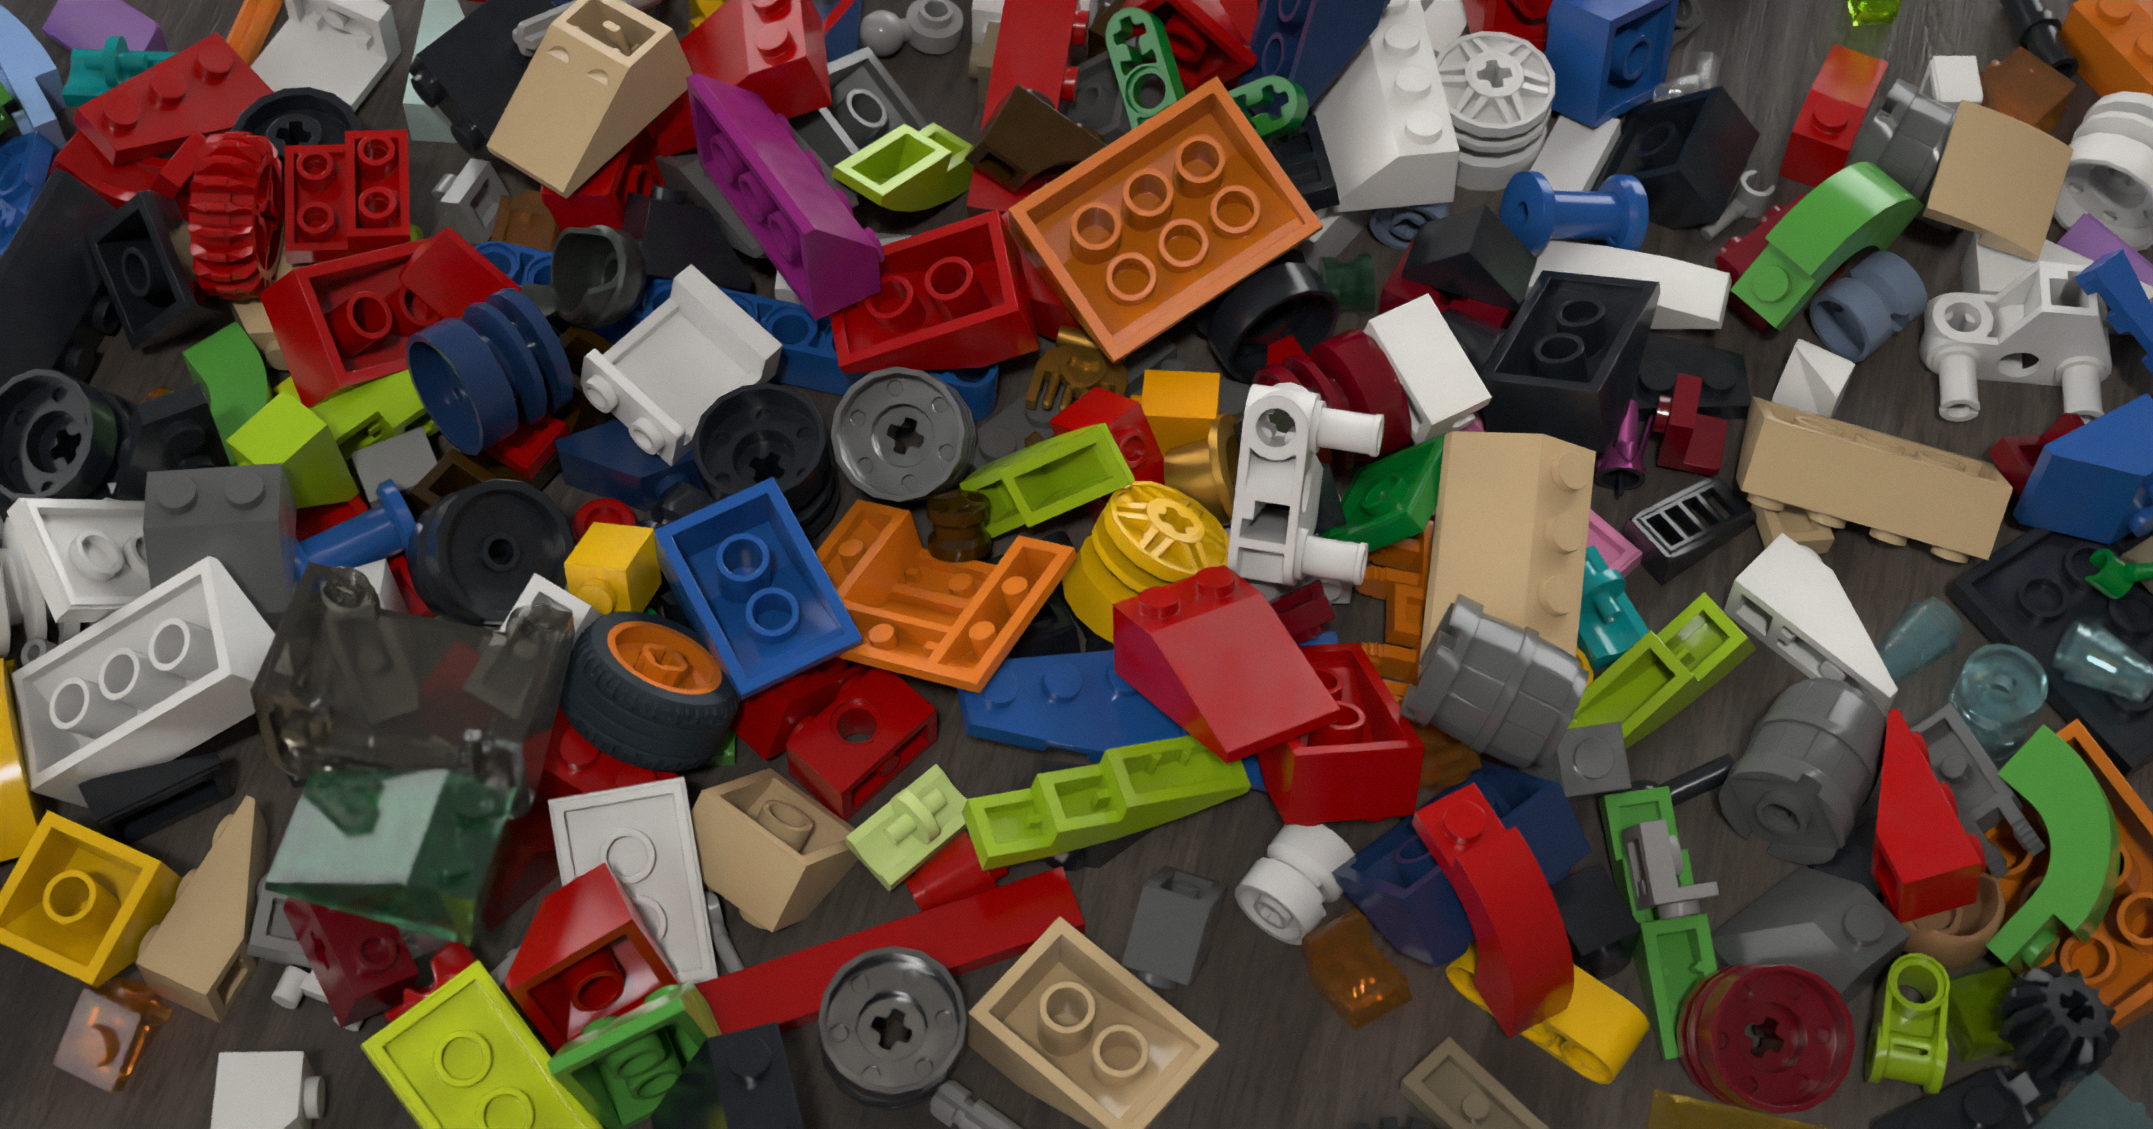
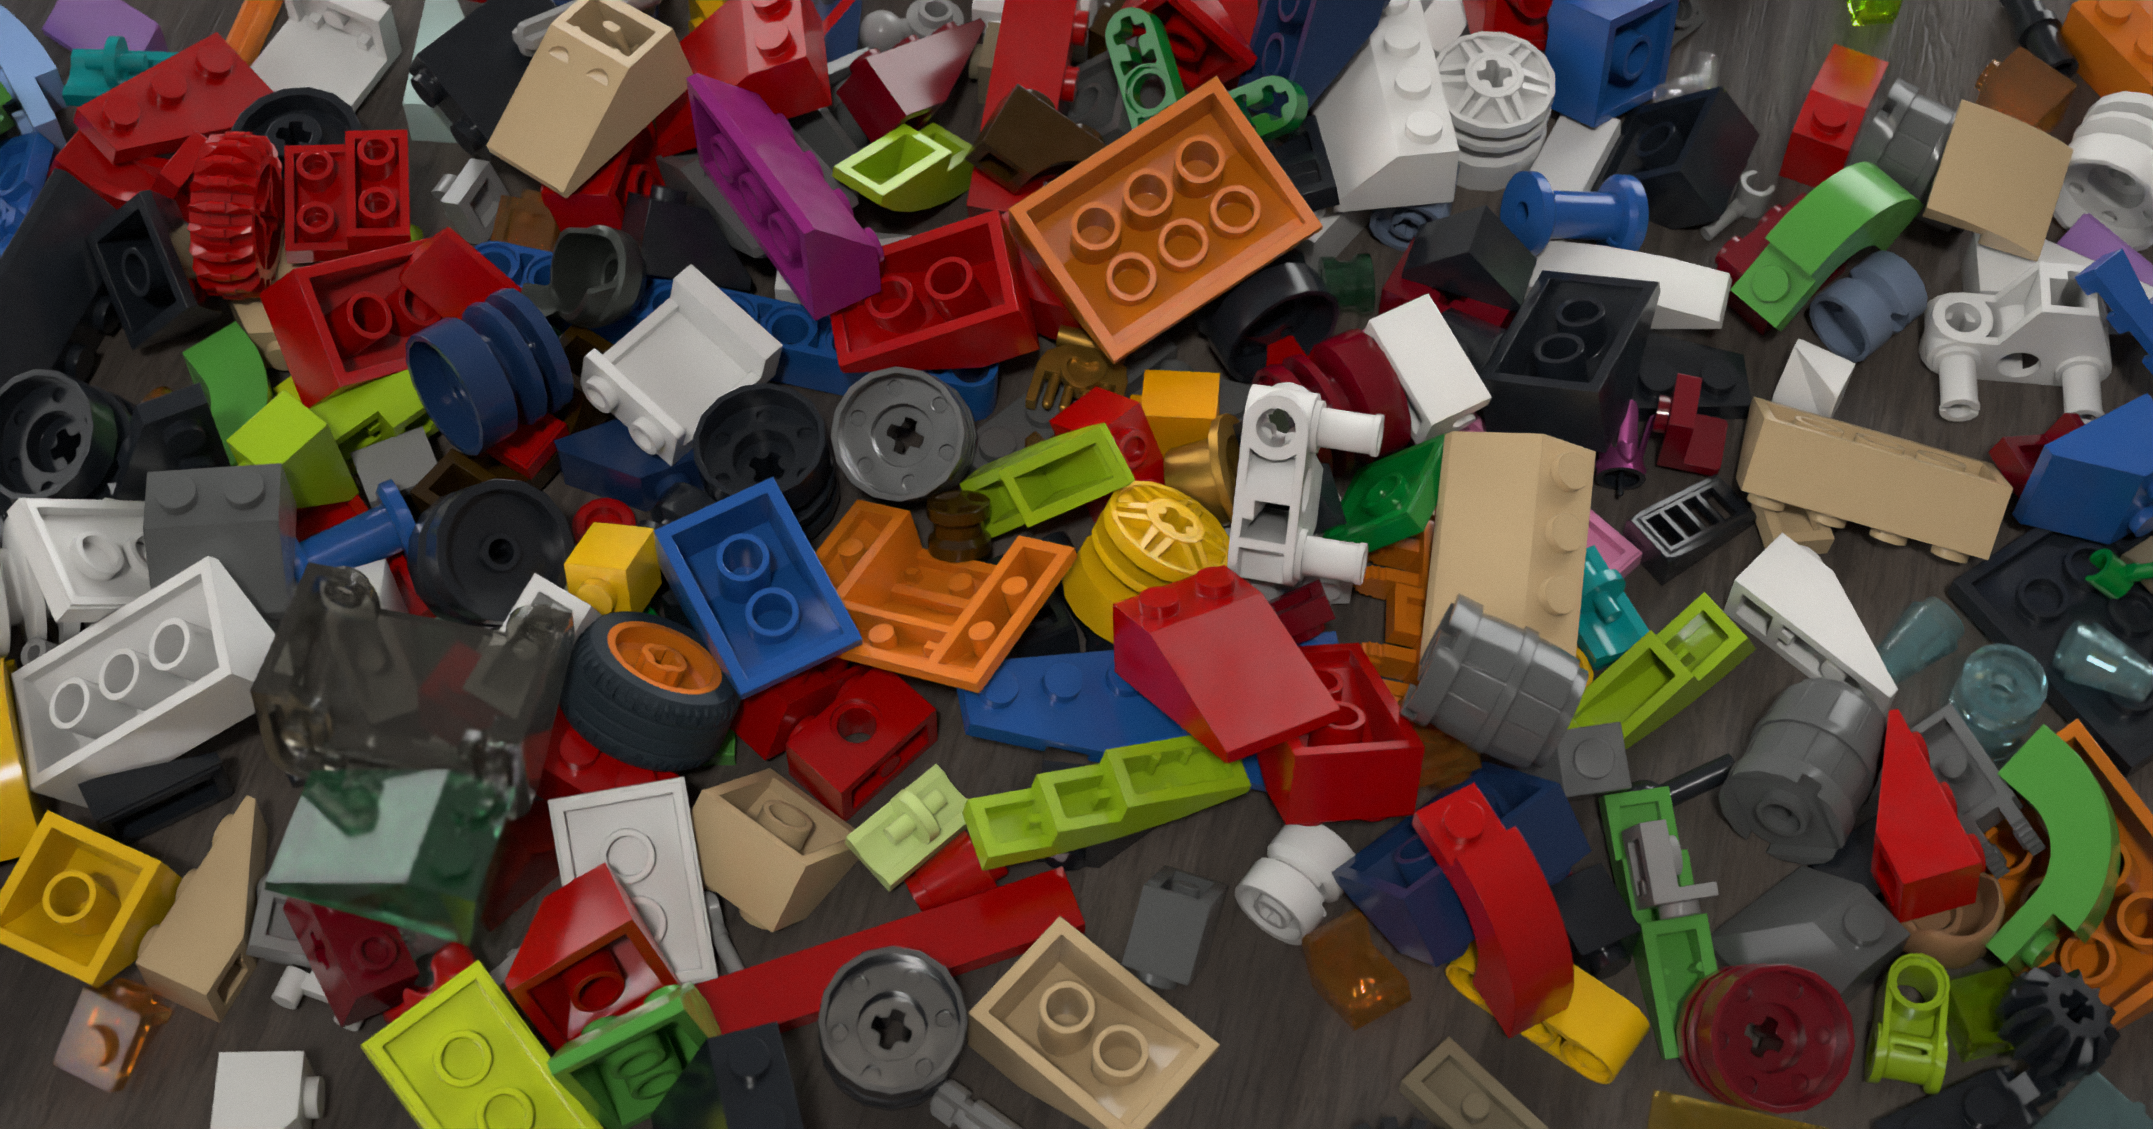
white slope [1918,56,1983,110] -> none
none -> dark red slope [836,18,986,143]

